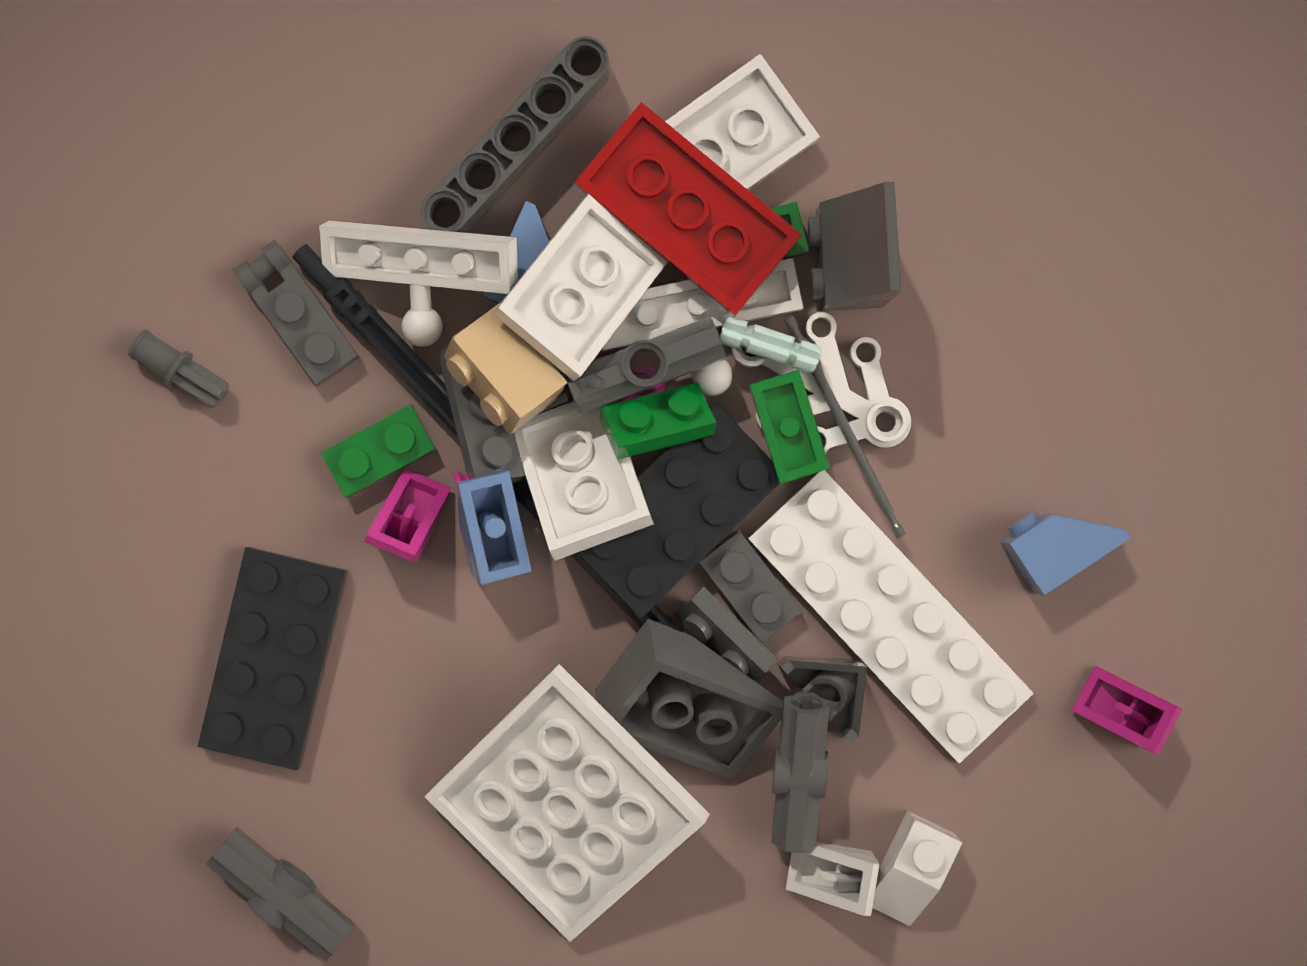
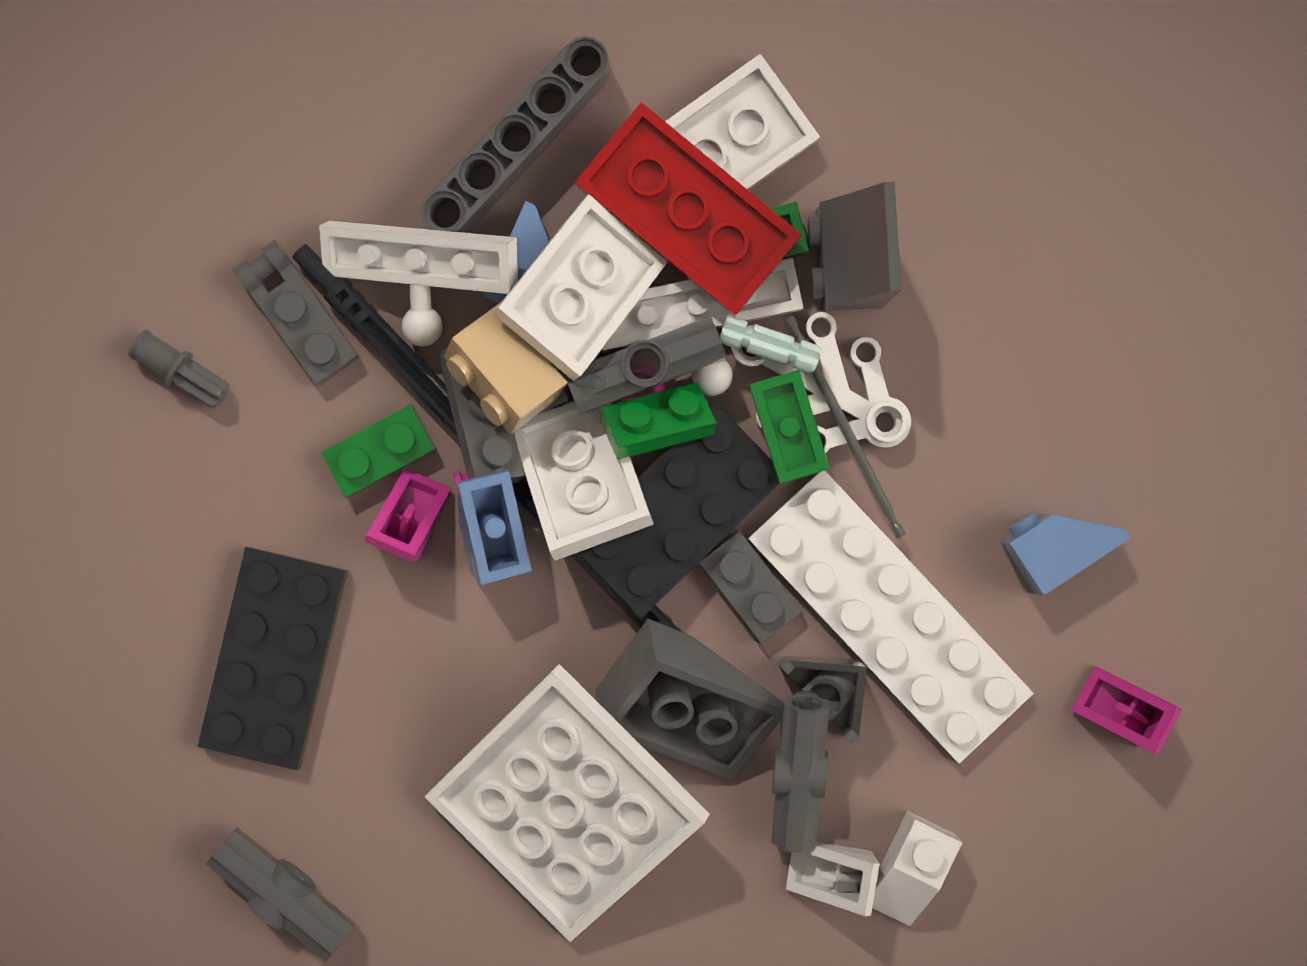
dark grey plate [674,587,778,681] -> none

